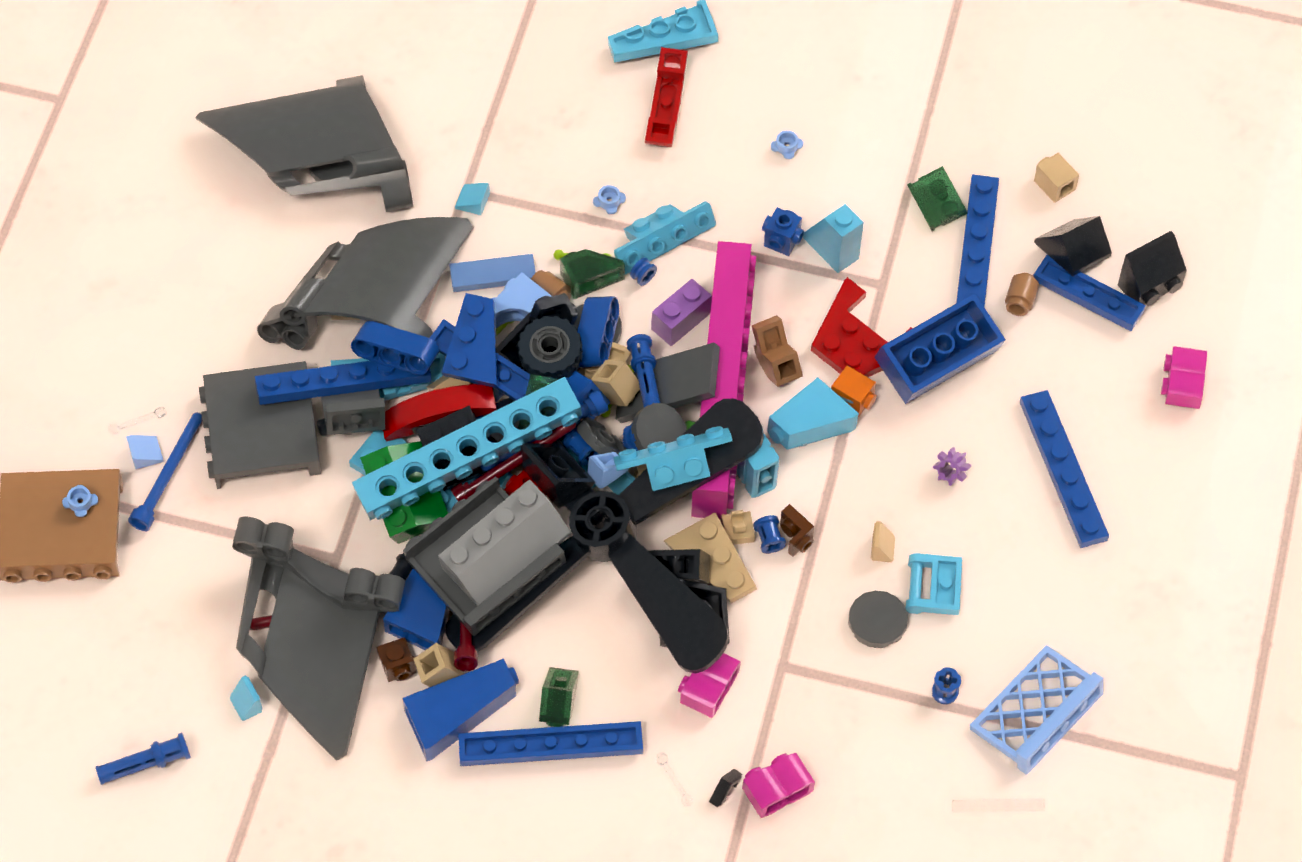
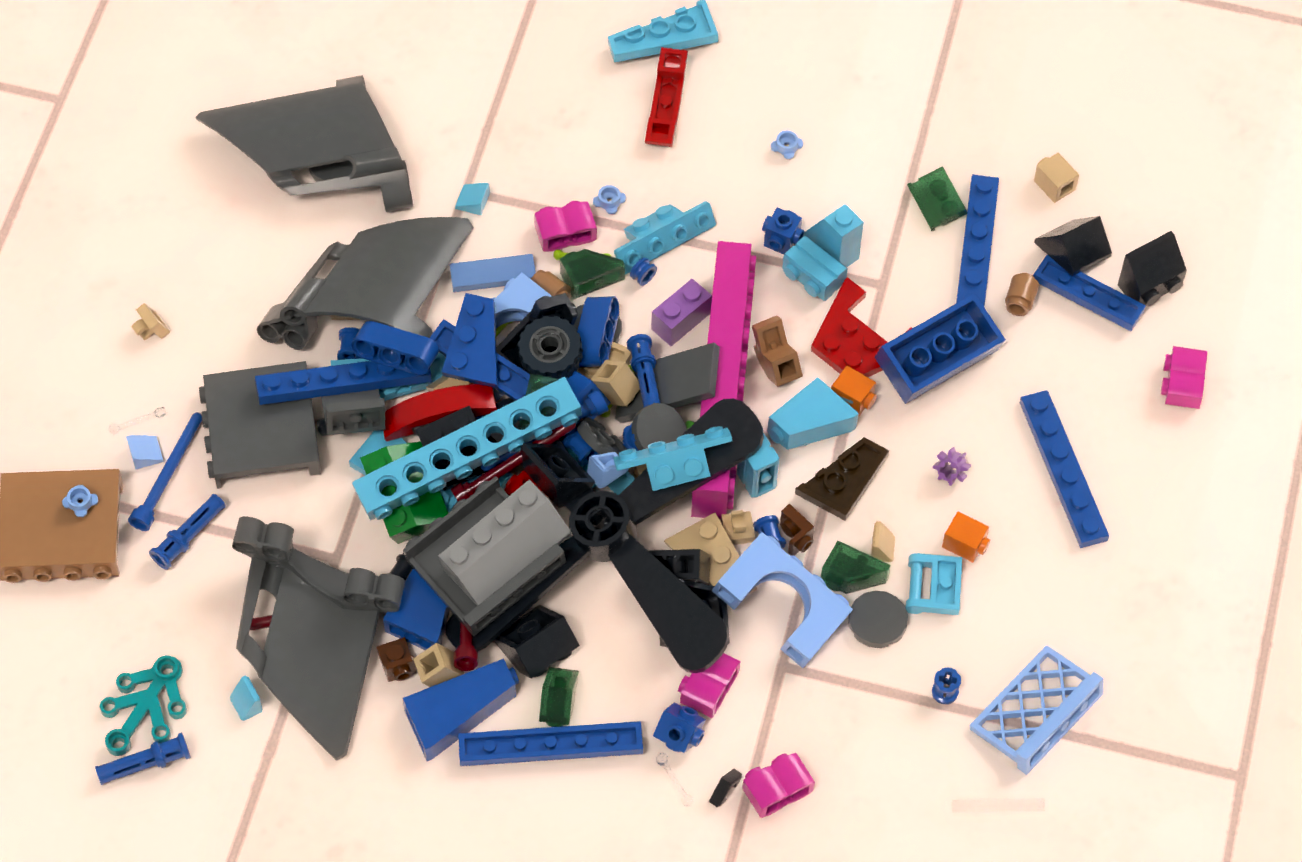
none -> teal plant [100,655,187,756]
none -> tan tile [131,303,170,340]
none -> blue pin [149,494,226,570]
none -> blue bush [337,327,361,360]
none -> black slope [494,605,580,679]
none -> dark pink brick [534,201,597,252]
none -> blue brick [653,702,706,753]
none -> light blue arch [712,532,853,668]
none -> medium azure brick [782,236,848,301]
none -> dark brown wing [795,437,889,521]
none -> clear green slope [821,540,891,594]
none -> orange brick [942,511,991,563]

